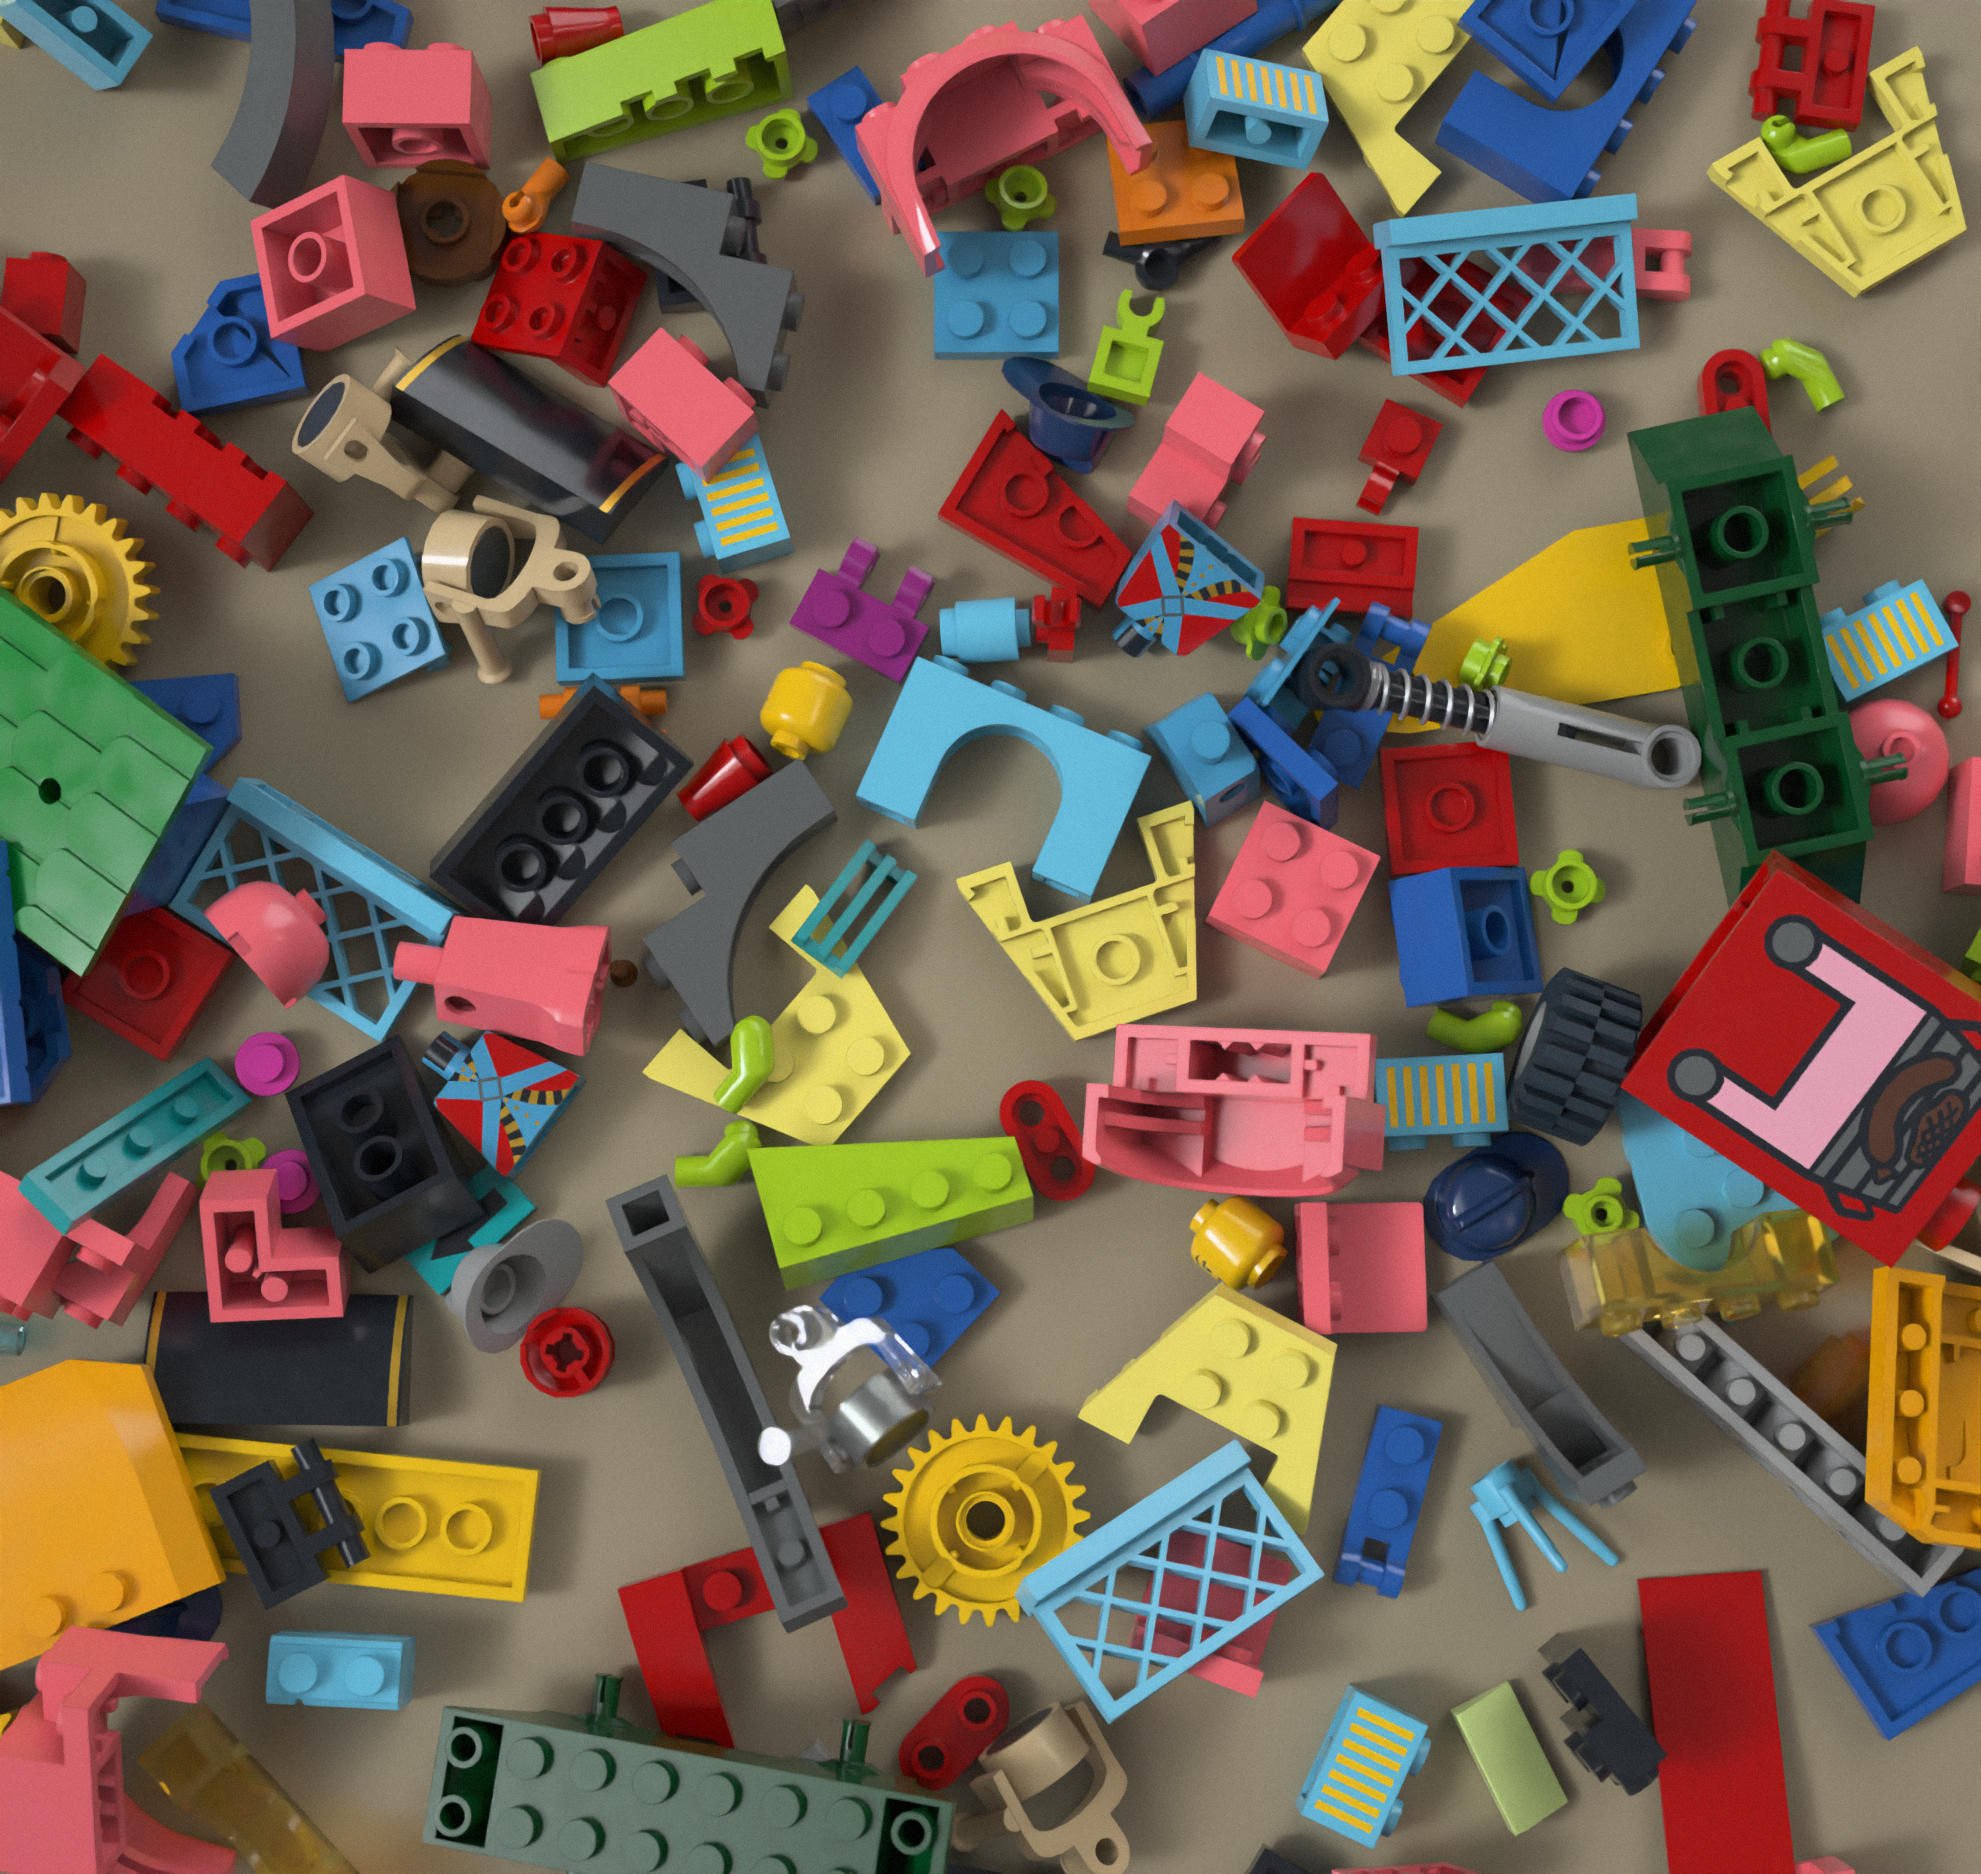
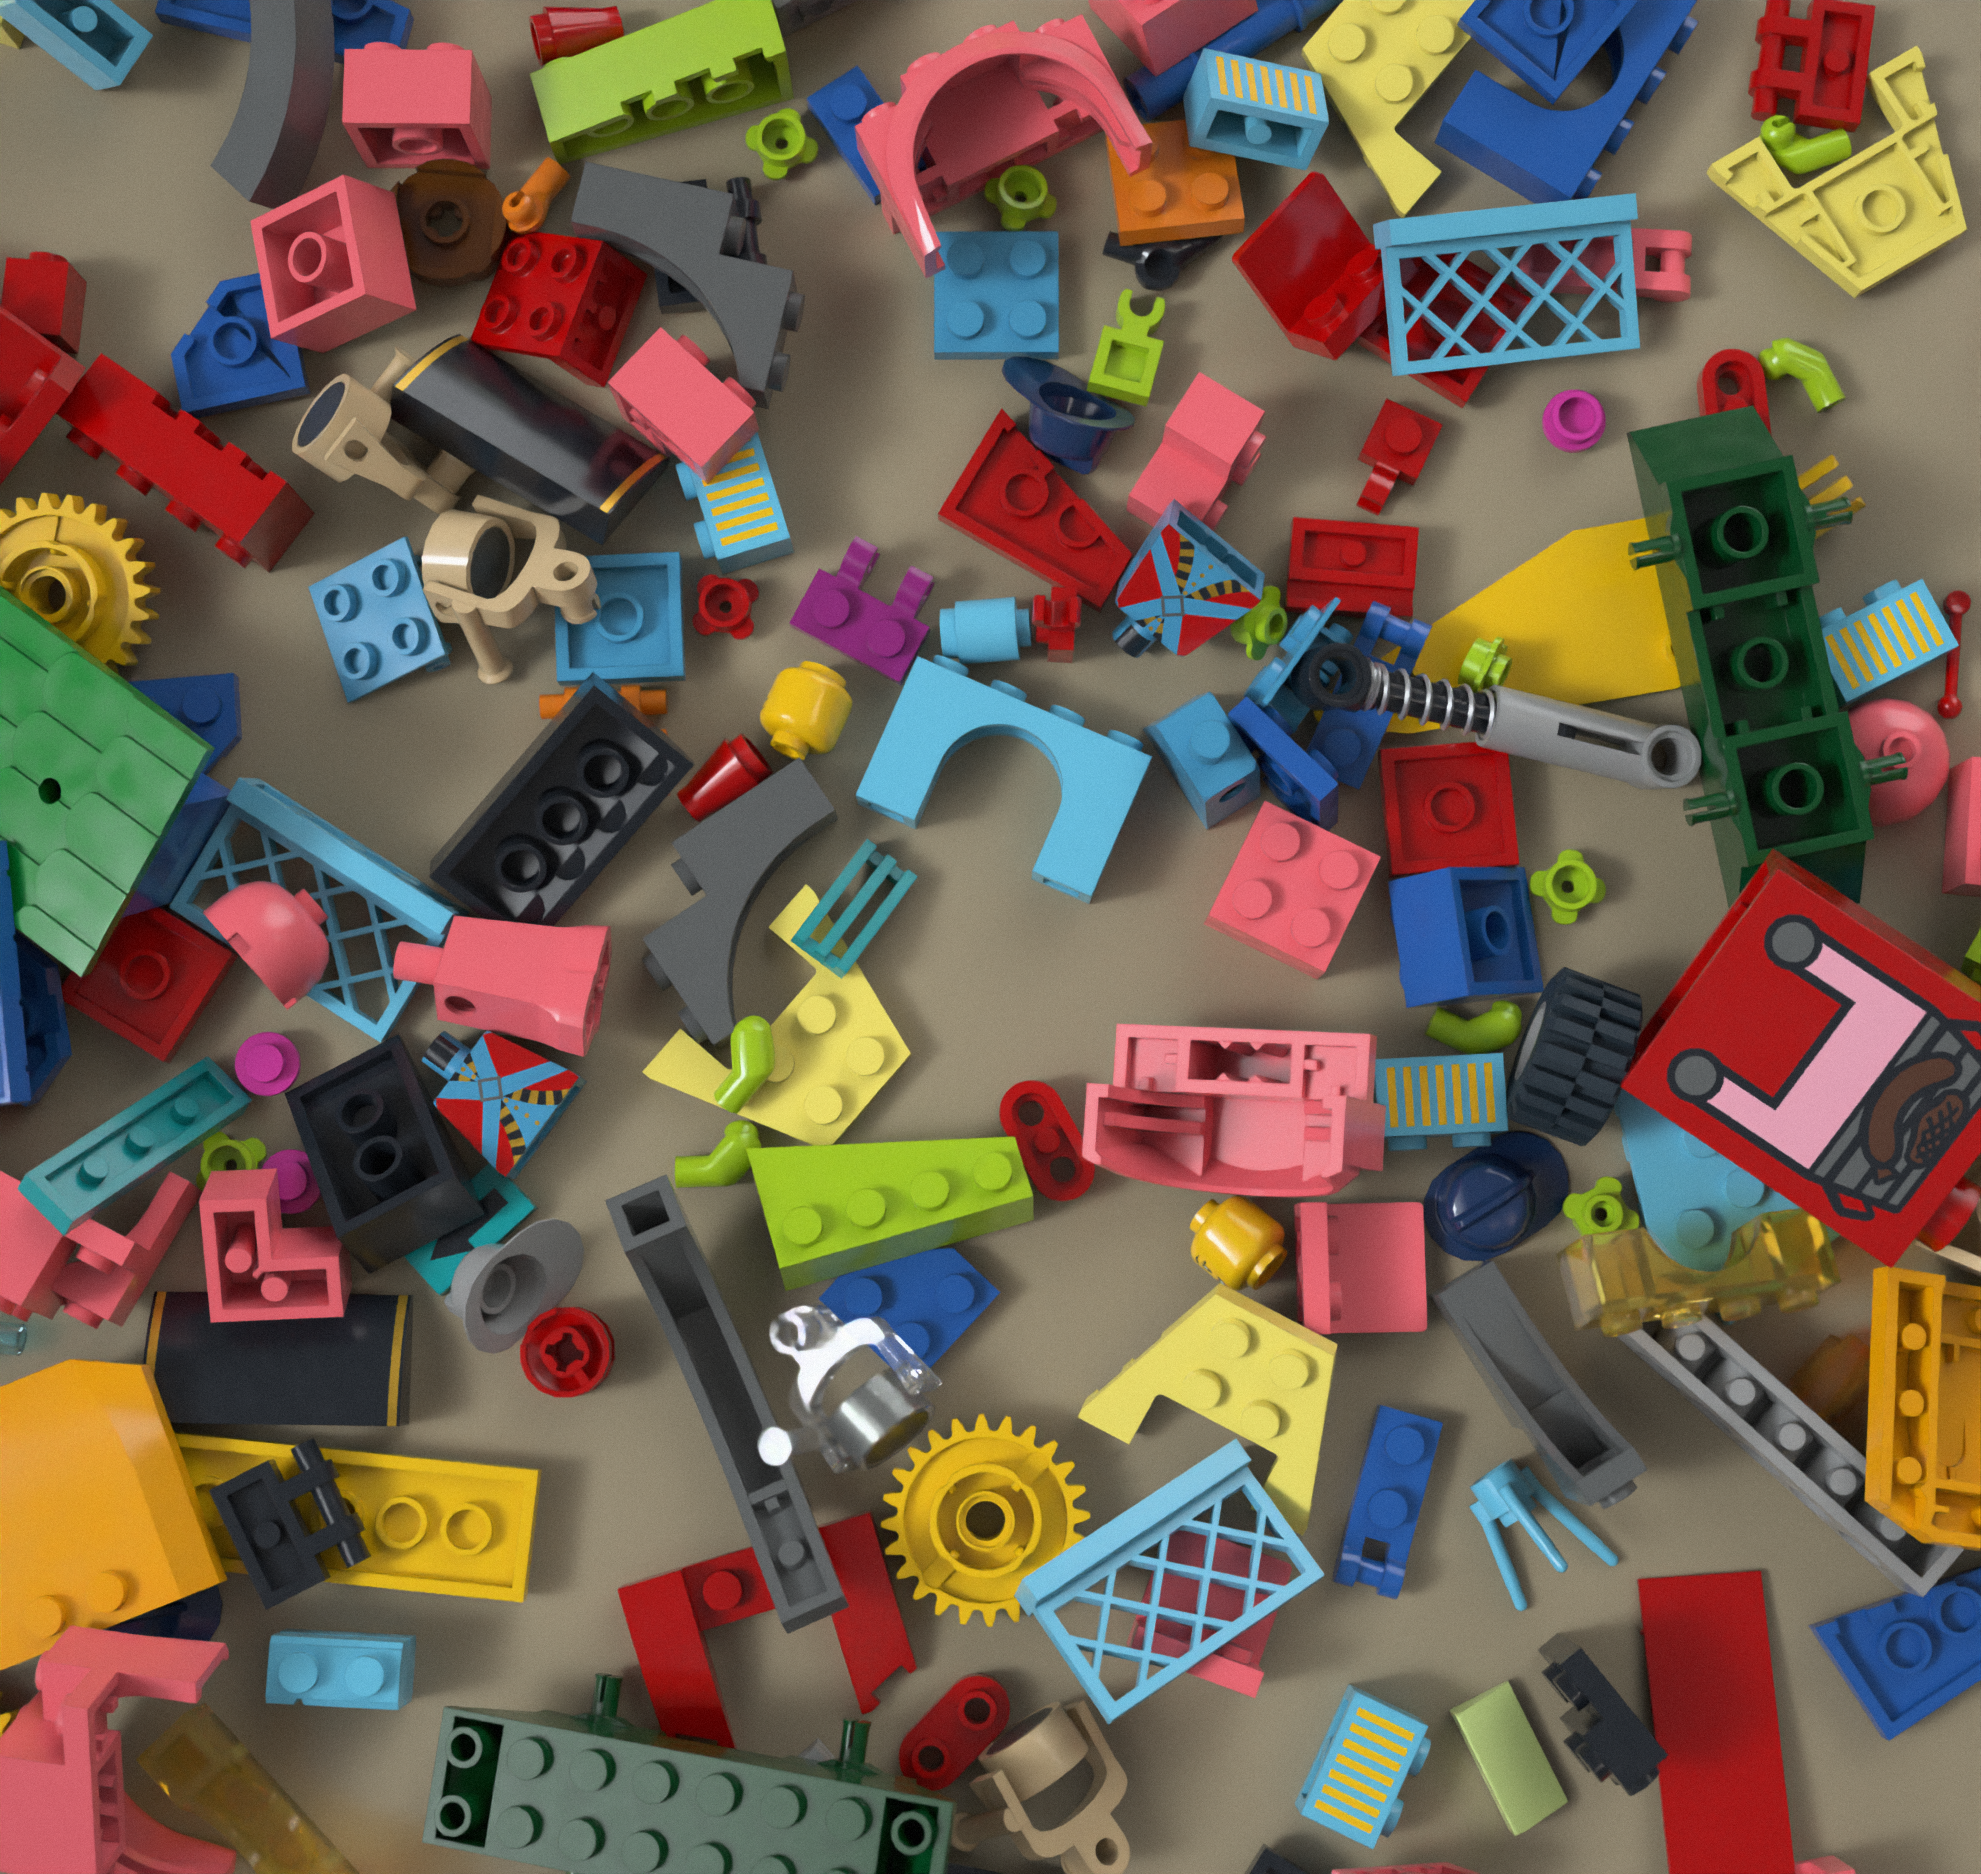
reddish brown piece [609,960,638,988] -> none
light yellow wing [956,800,1197,1043] -> none

